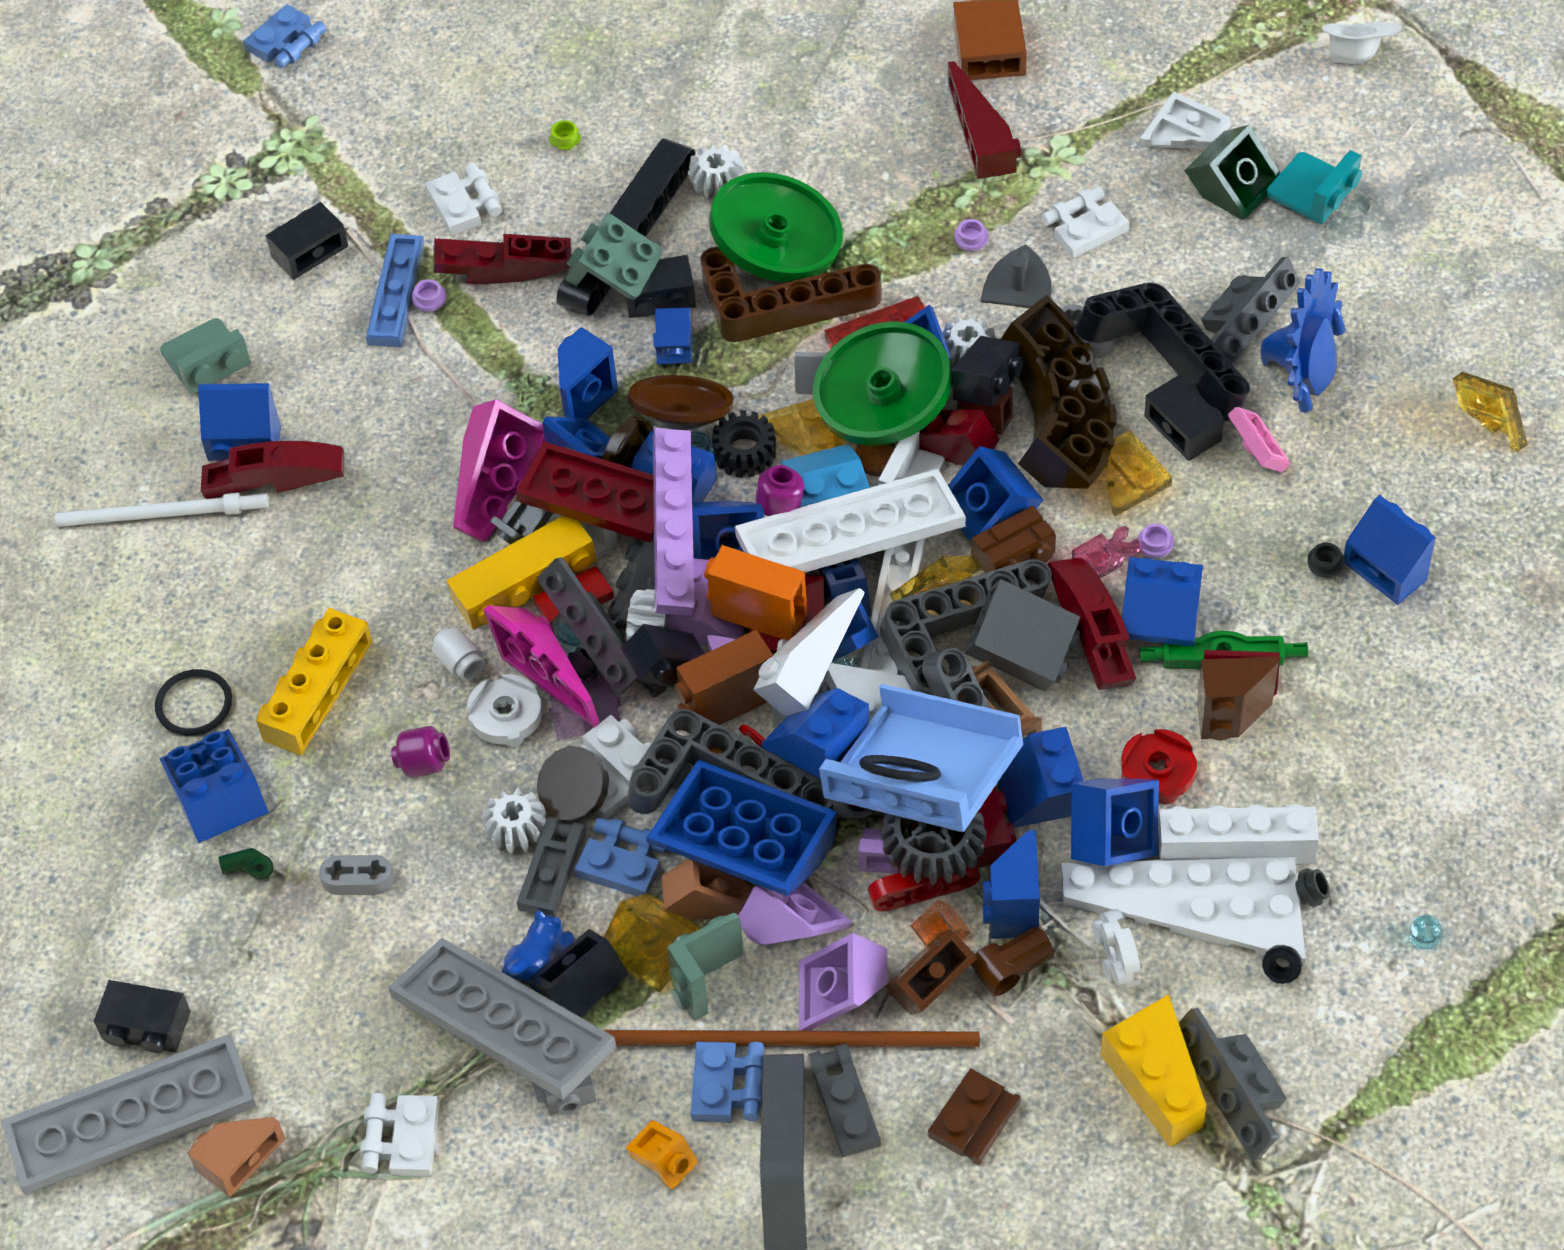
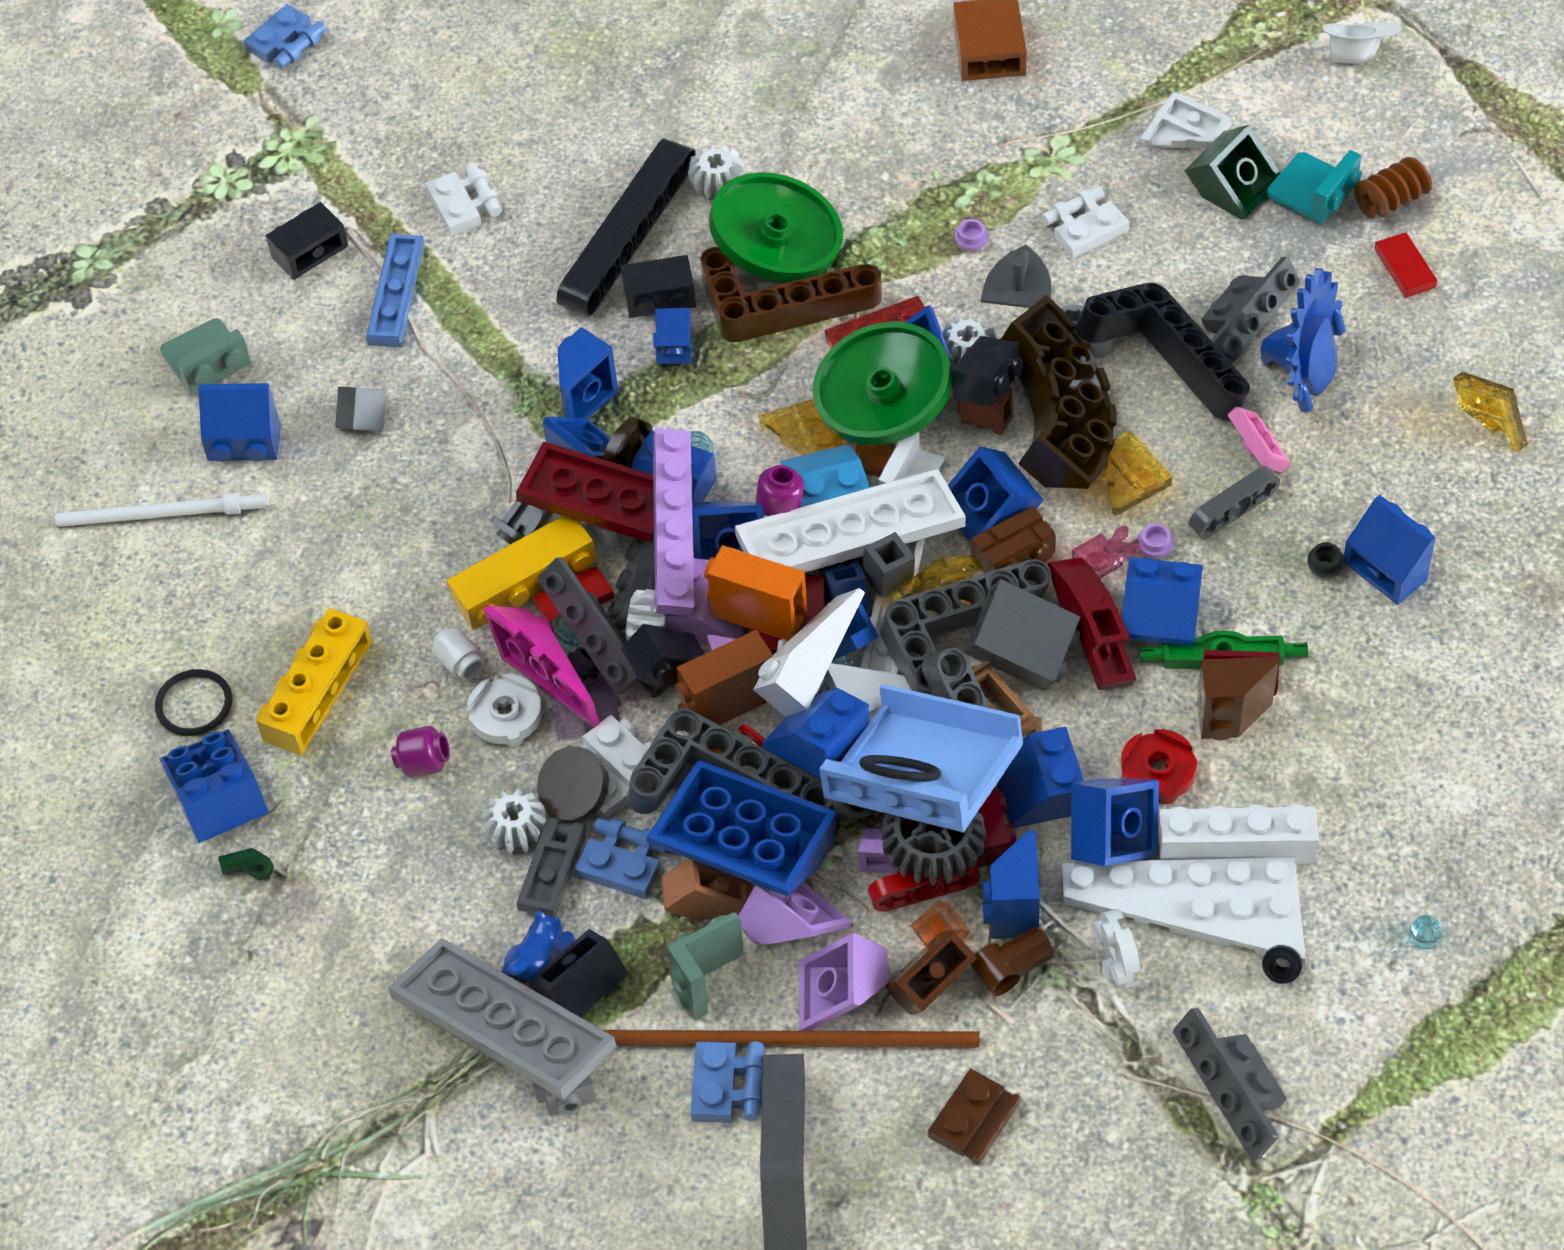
light grey plate [1,1034,256,1195] -> none
black brick [94,980,191,1053] -> none
nougat slope [188,1117,286,1197] -> none
dark red slope [201,441,345,499] -> none
light grey beam [319,855,394,895] -> none
white plate [359,1093,440,1176] -> none
lavender plate [412,279,446,312] -> none
dark red slope [433,234,571,284] -> none
dark pink wedge [453,399,546,542] -> none
lime plate [549,120,581,150] -> none
sand green bracket [565,212,663,299] -> none
clear yellow slope [604,893,701,993] -> none
light orange bracket [625,1119,698,1189] -> none
reddish brown dish [628,375,734,431] -> none
black tyre [712,410,776,478] -> none
light grey slope [795,352,827,394] -> none
dark grey plate [808,1043,881,1158] -> none
dark red slope [896,410,1000,465] -> none
dark red slope [948,61,1021,180] -> none
yellow wedge [1101,994,1206,1147] -> none
black brick [1144,375,1224,461] -> none
pearl dark grey plate [1295,868,1330,907] -> none
none -> panel [335,386,386,432]
none -> dark grey brick [863,532,915,598]
none -> dark grey beam [1189,466,1280,539]
none -> dark orange piece [1354,157,1432,219]
none -> red tile [1374,232,1437,298]

